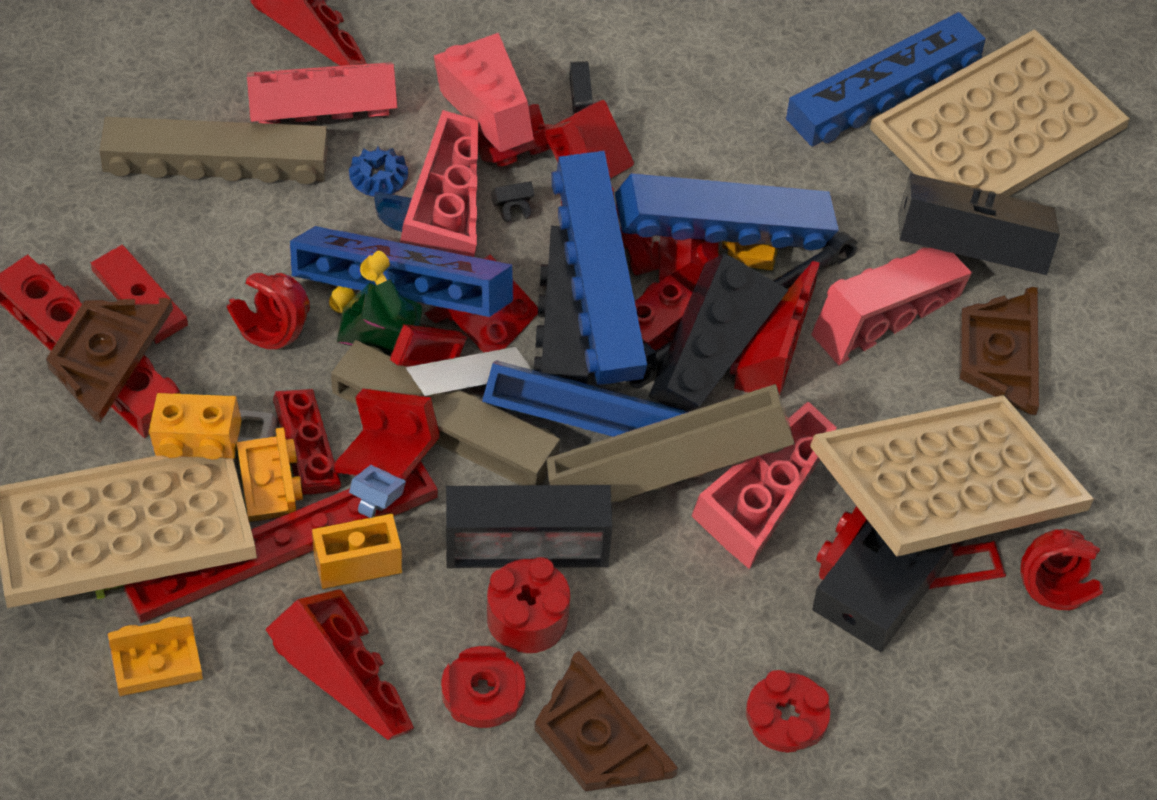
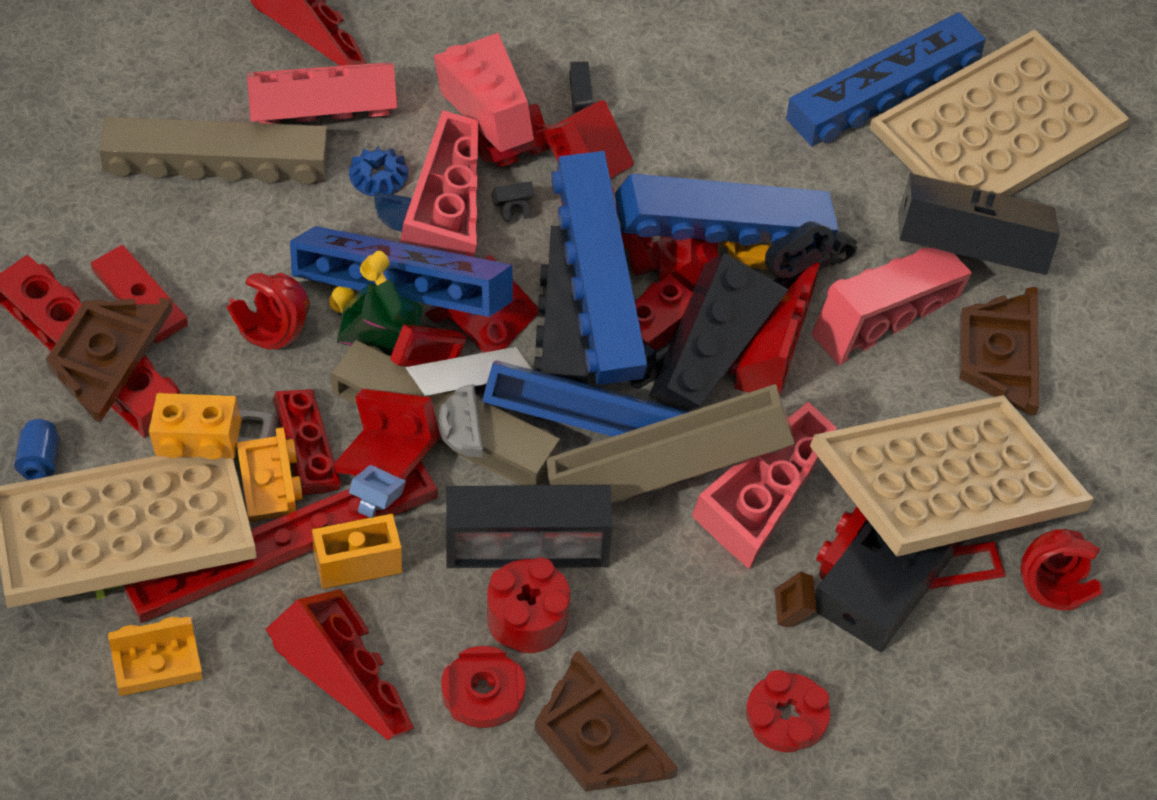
none -> blue brick [14,419,60,480]
none -> light grey tile [438,384,483,458]
none -> black beam [765,221,835,278]
none -> reddish brown tile [775,571,816,627]

